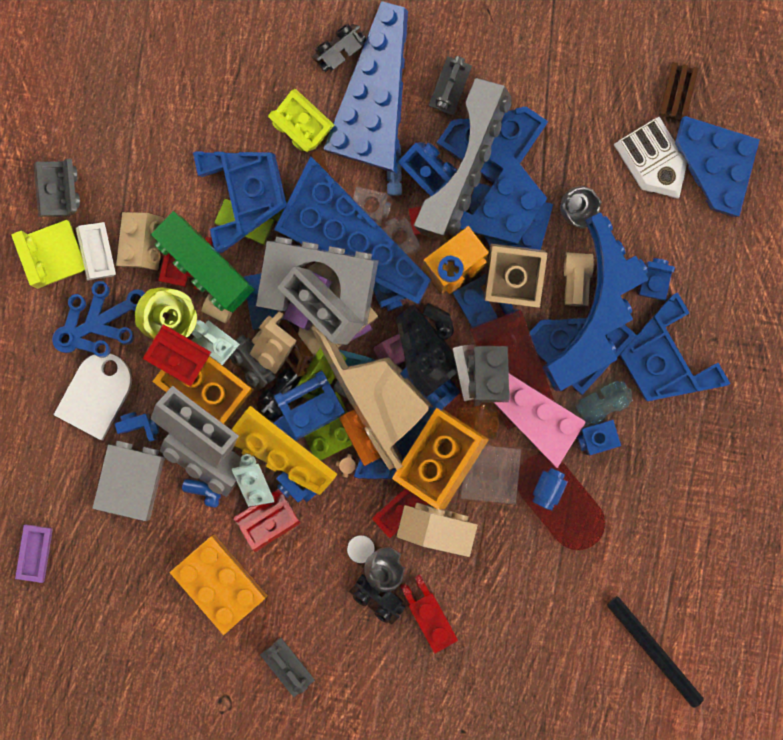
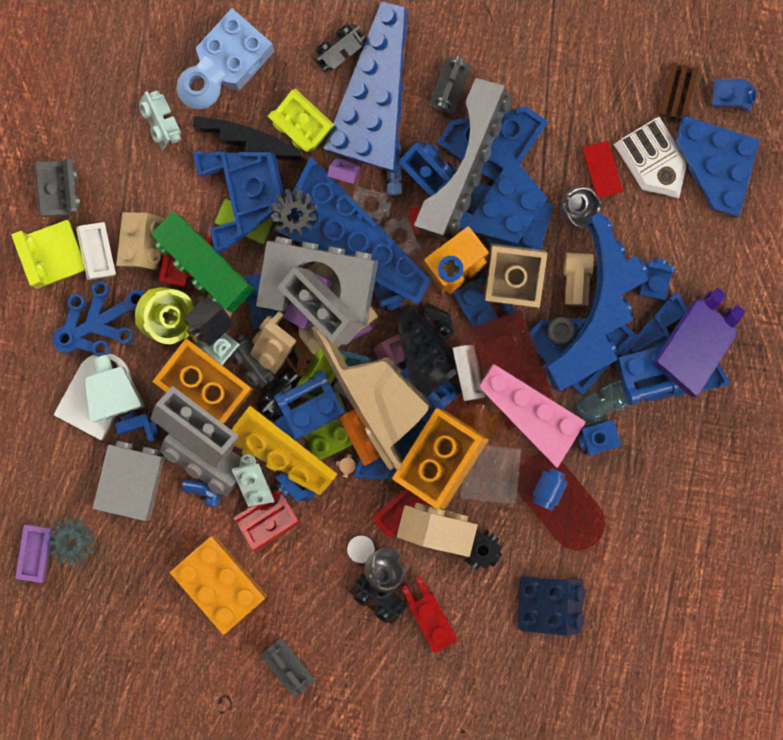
red plate [142,324,212,387] -> none
dark grey bracket [468,346,510,406] -> none
black axle [607,596,704,708] -> none
none -> clear light blue gear [47,518,95,565]
none -> light aqua torso [85,355,145,422]
none -> light aqua hinge [139,91,181,150]
none -> light blue brick [176,8,275,109]
none -> black brick [183,297,234,346]
none -> black slope [193,116,301,161]
none -> dark grey gear [270,189,317,236]
none -> medium lavender tile [327,157,362,184]
none -> black brick [464,529,502,570]
none -> dark blue bracket [518,576,585,636]
none -> dark grey tile [547,317,575,345]
none -> red tile [581,140,623,199]
none -> blue plate [616,346,682,405]
none -> dark purple tile [652,288,745,398]
none -> blue bracket [712,79,756,112]

